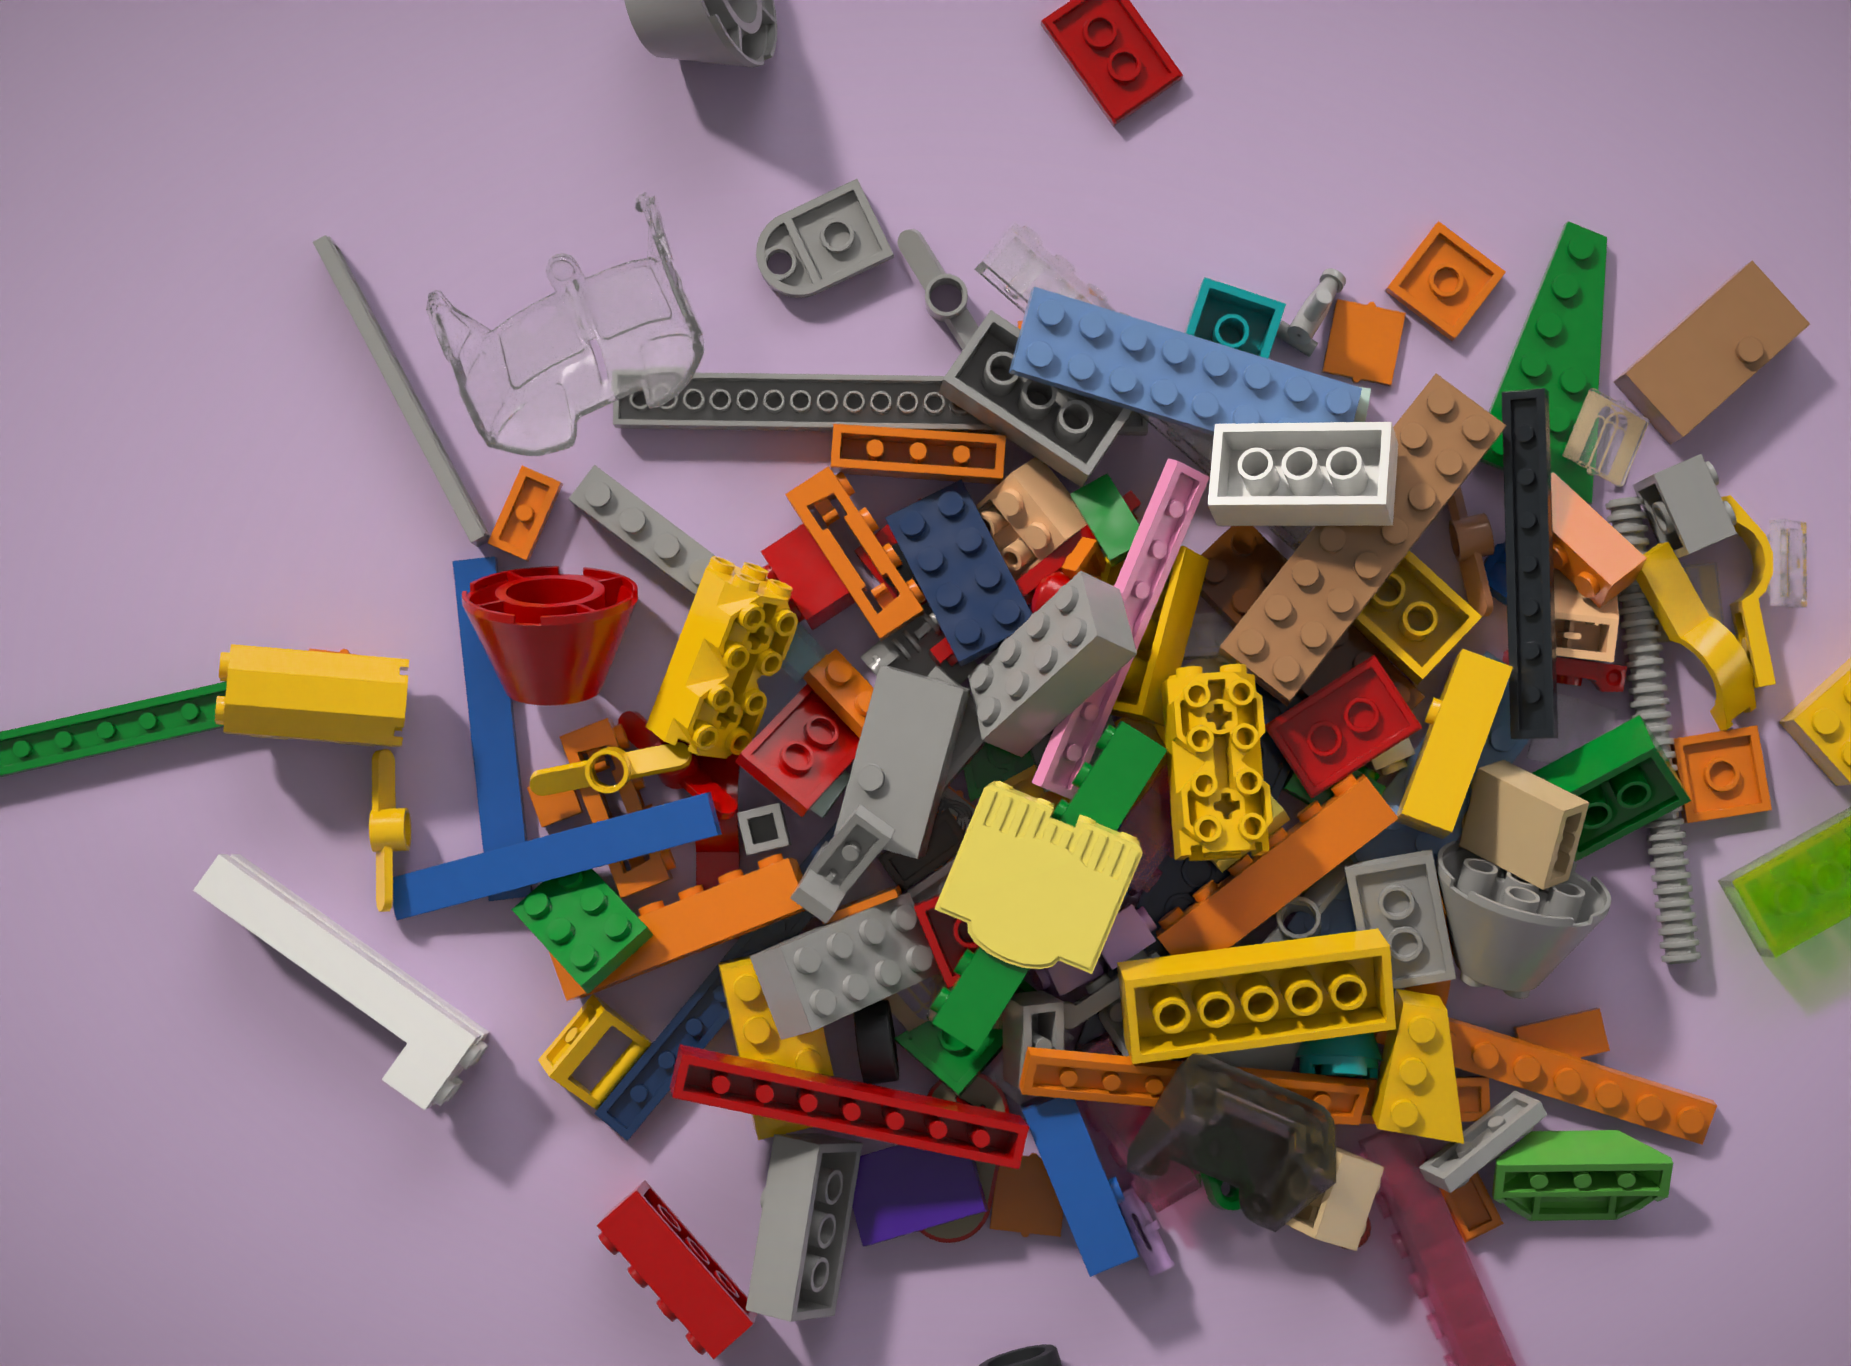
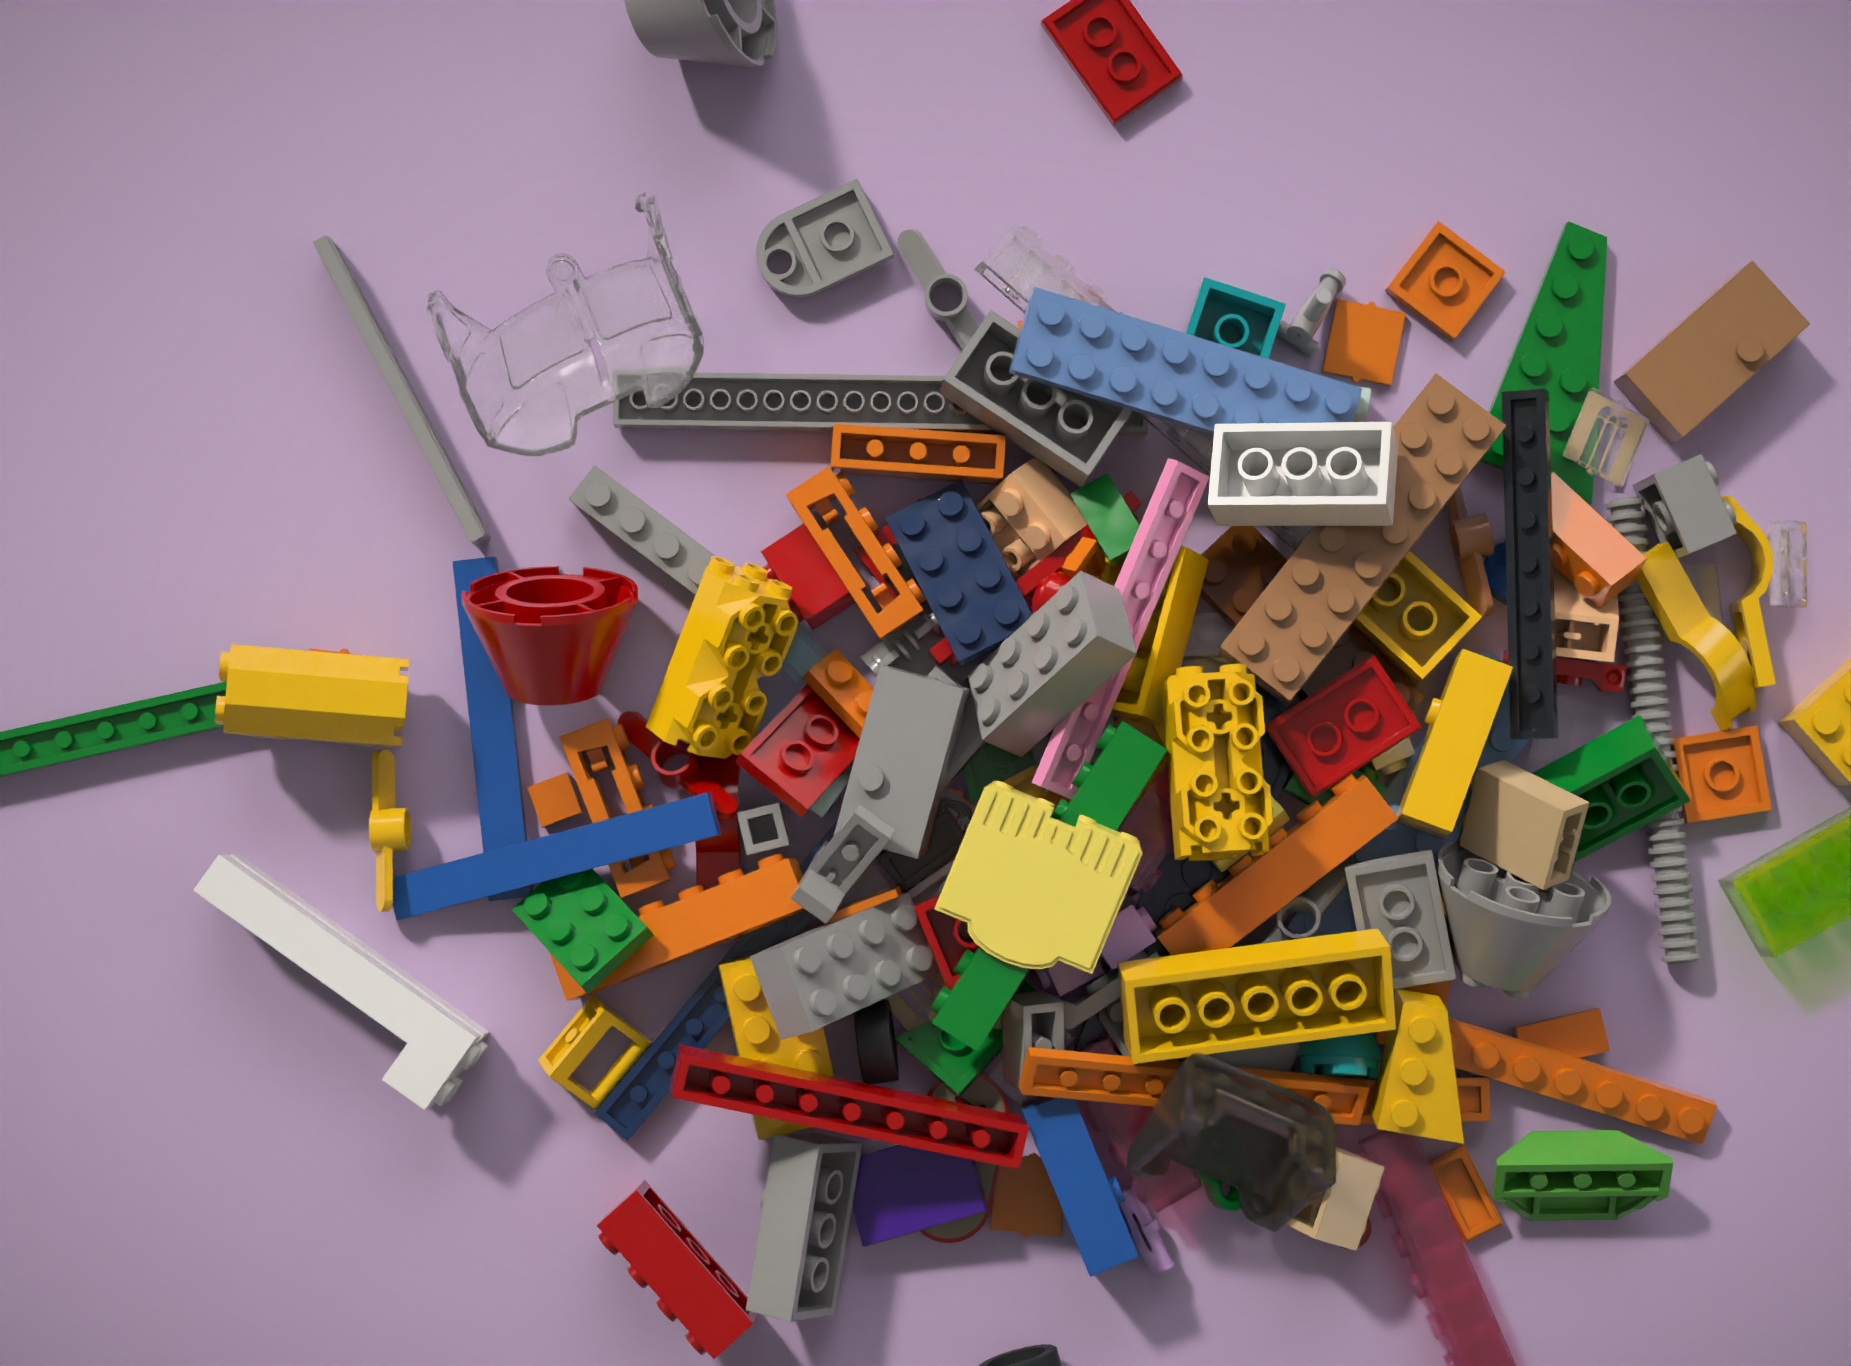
orange plate [487,465,563,562] -> none
yellow piece [529,742,692,796] -> none
light grey plate [1419,1091,1547,1193] -> none

